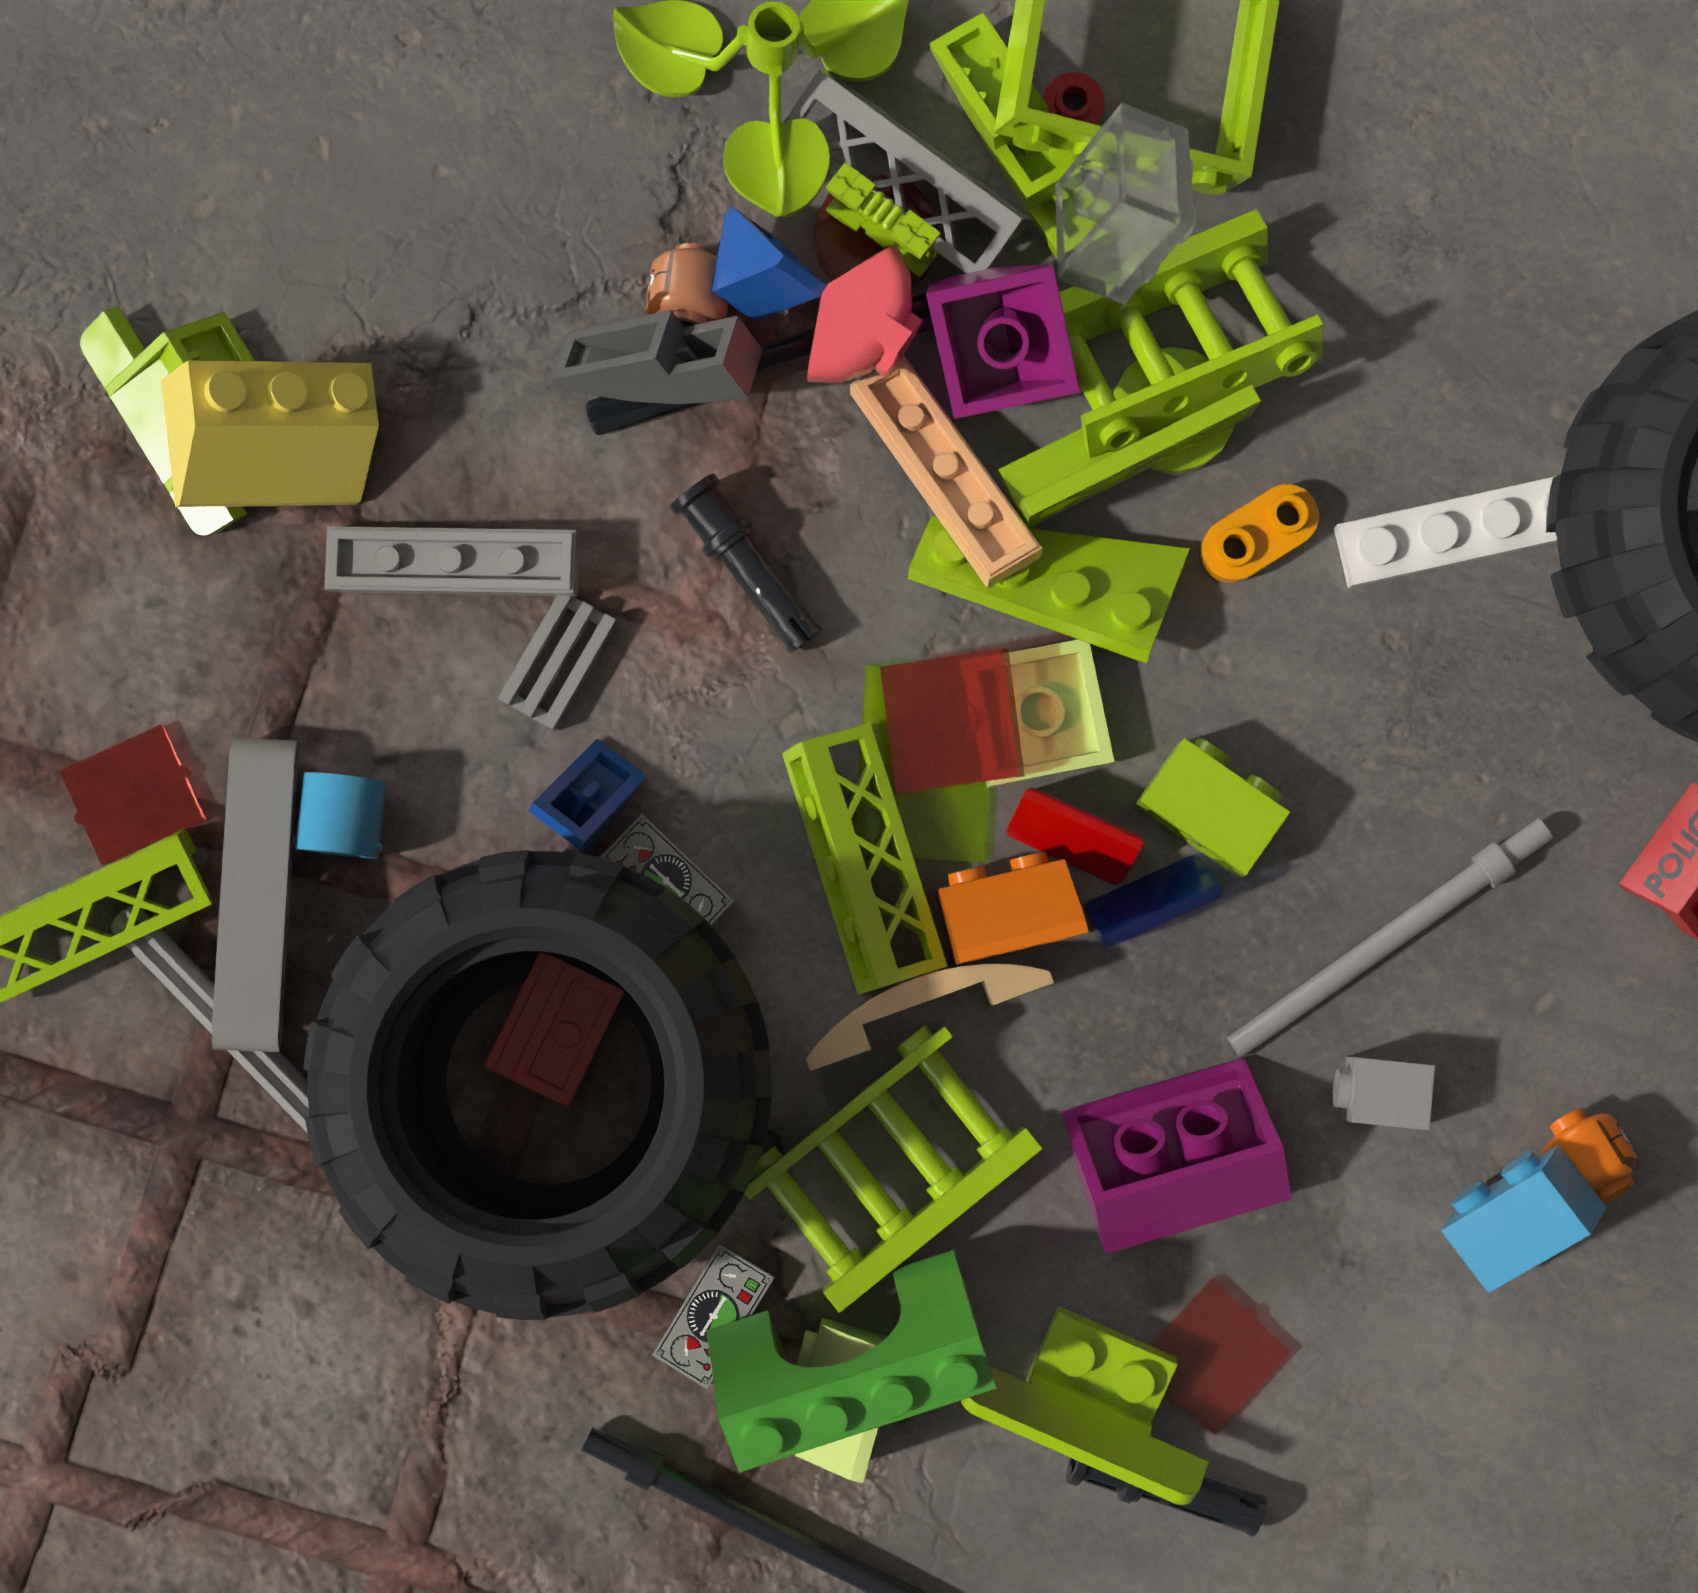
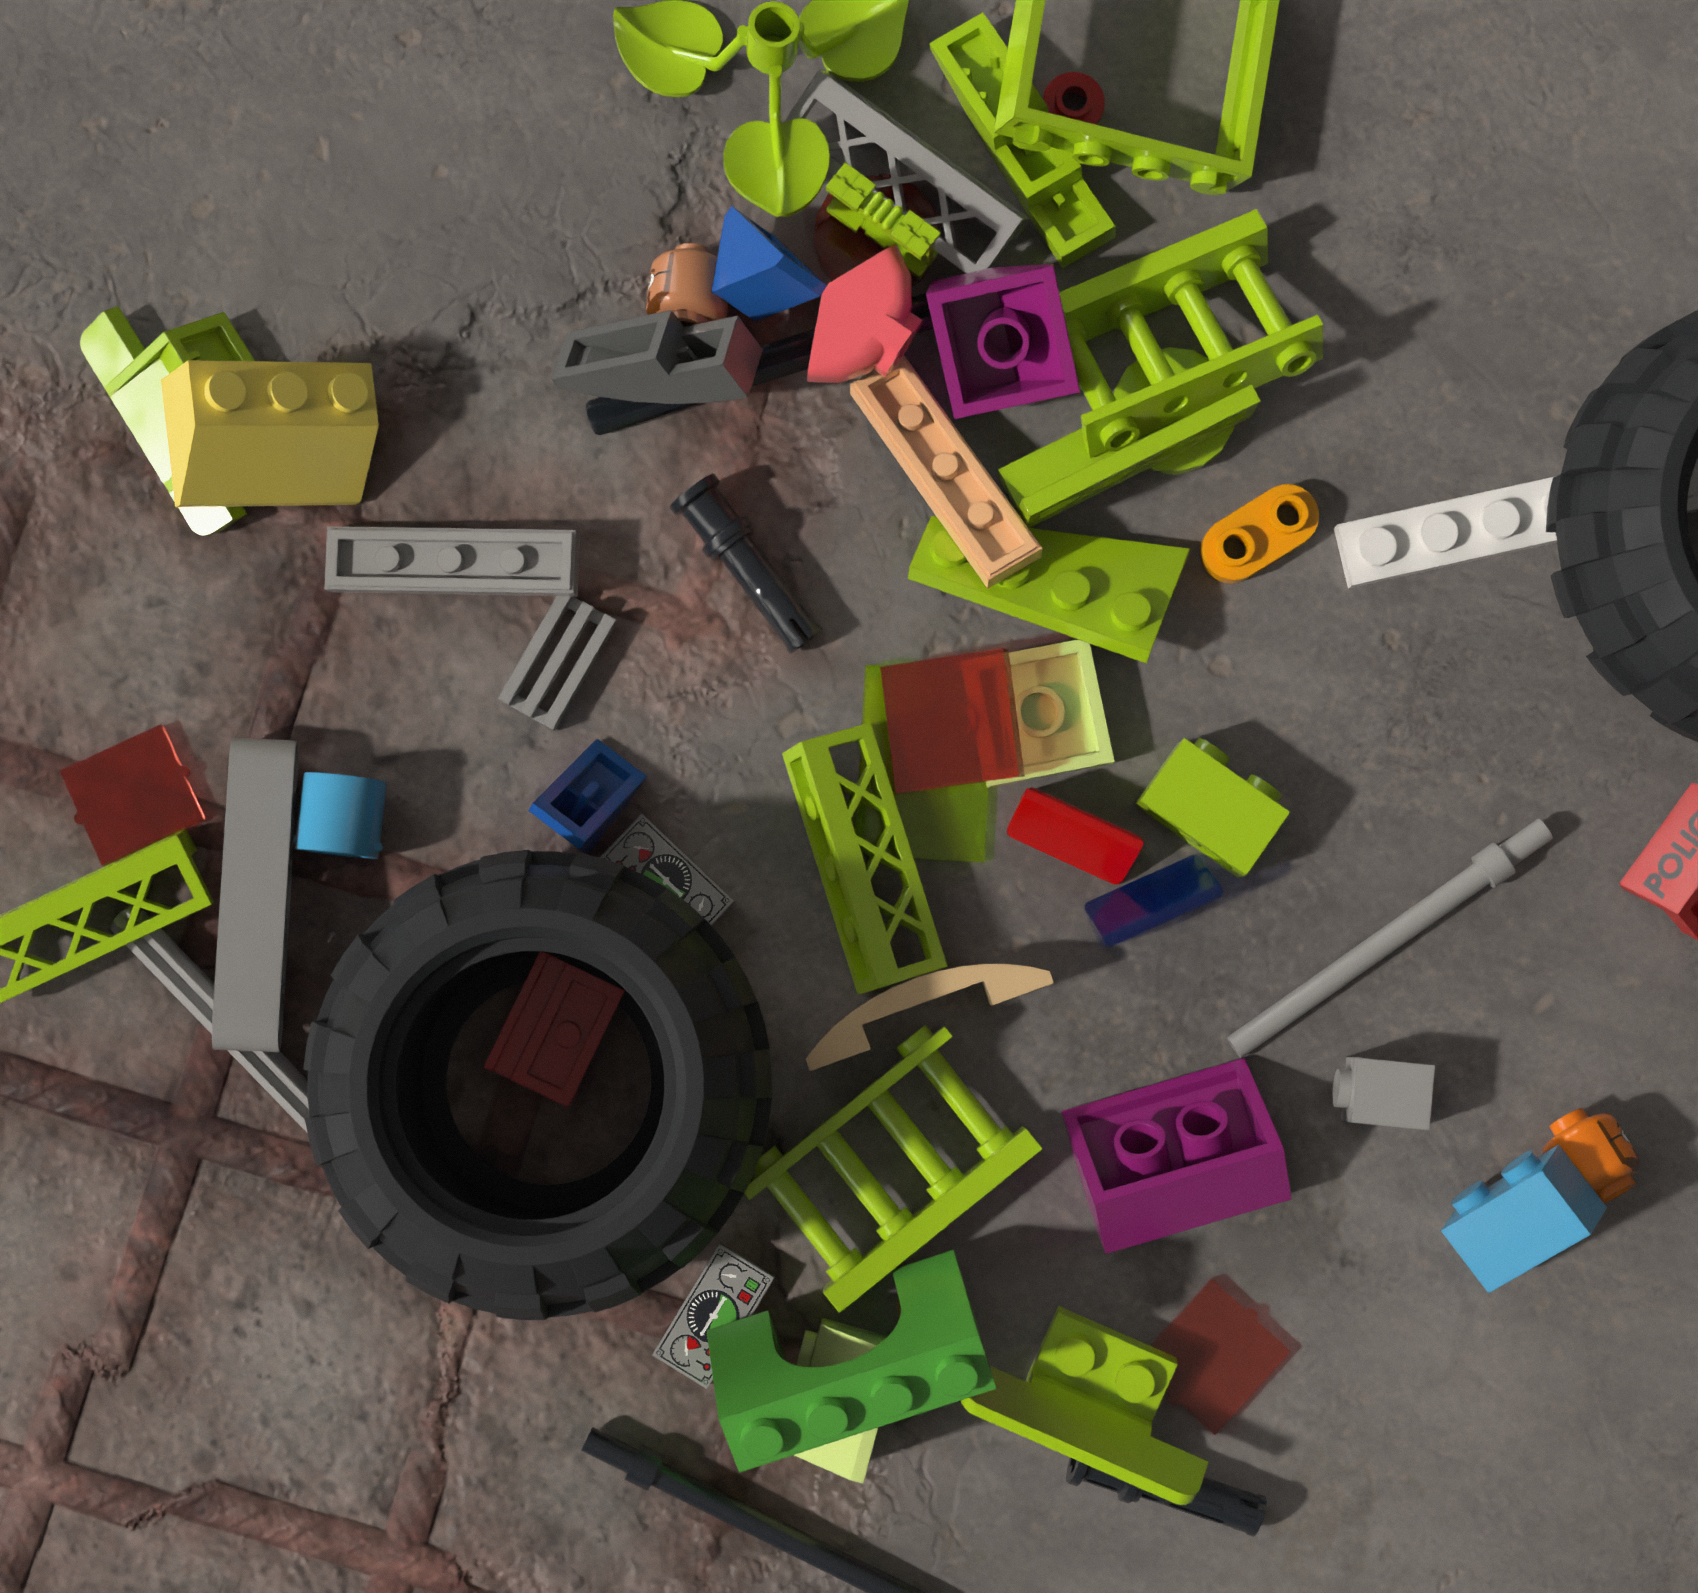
orange slope [937,851,1089,966] -> none
clear brick [1055,102,1197,304] -> none

